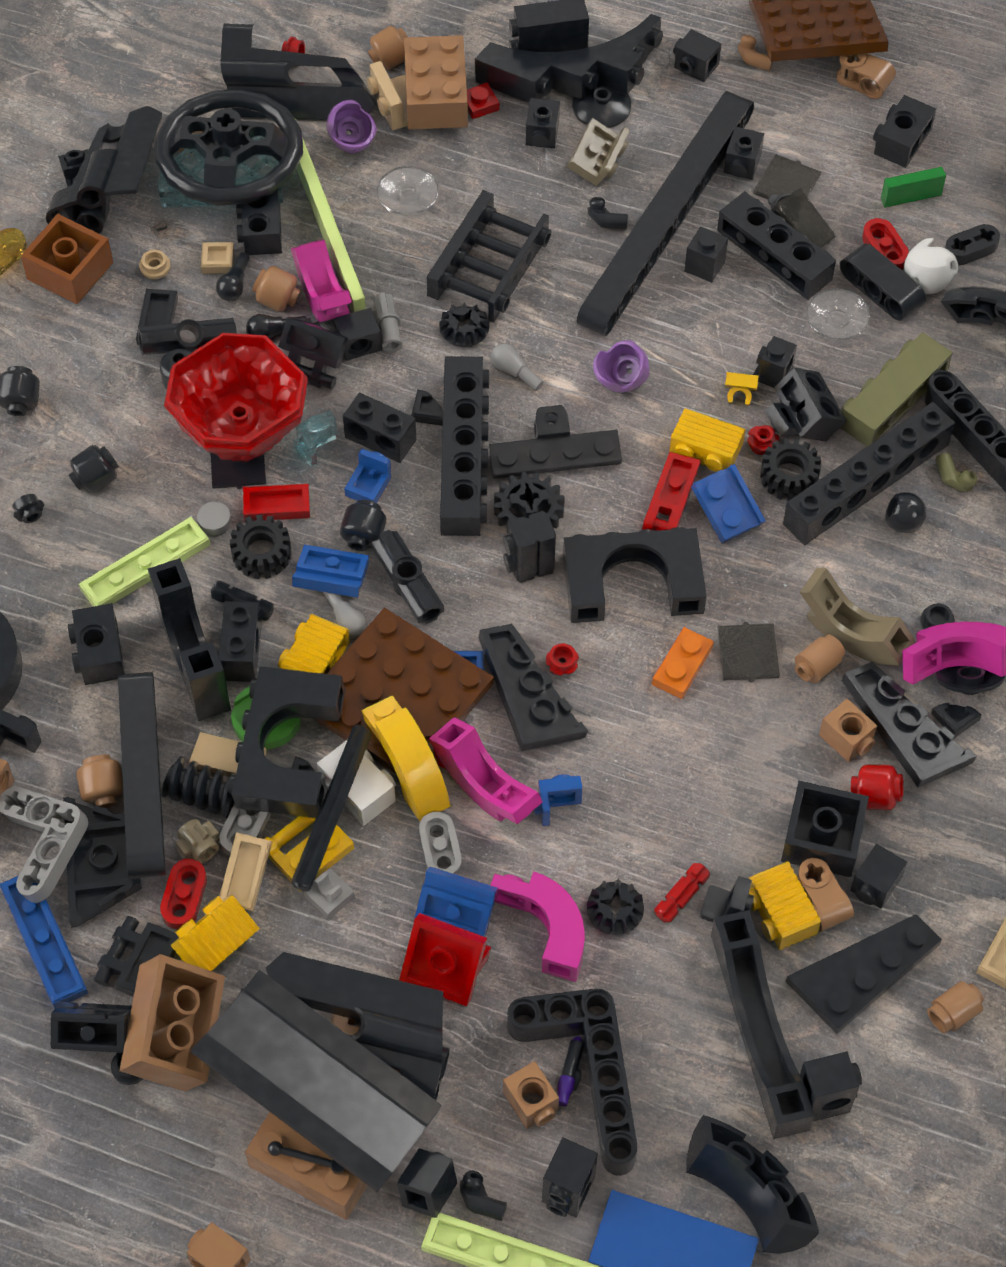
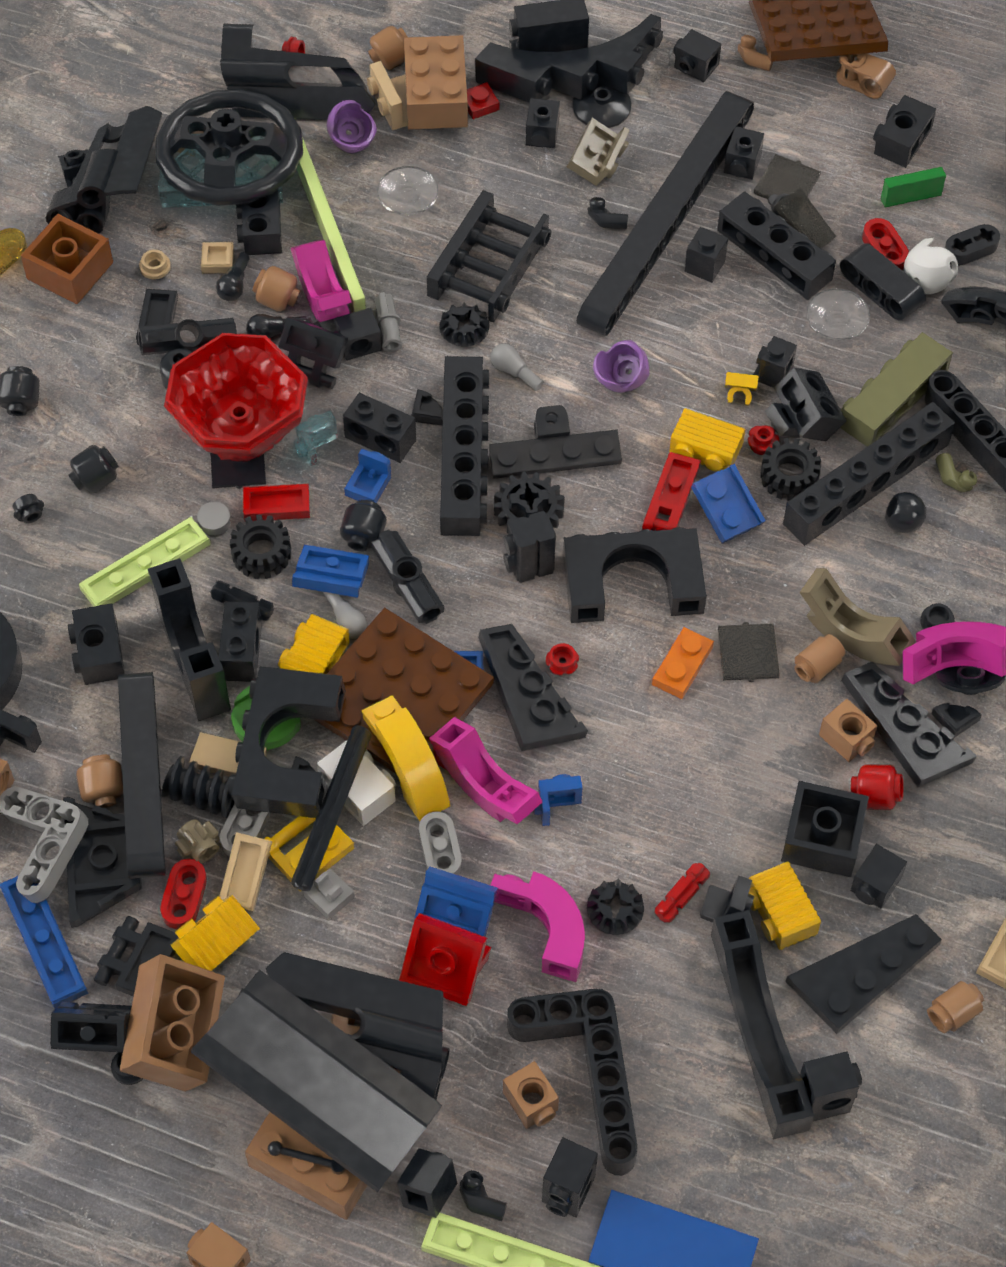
piece [557,1036,584,1107] -> none
black brick [686,1115,819,1254] -> none
medium nougat piece [797,858,854,932] -> none

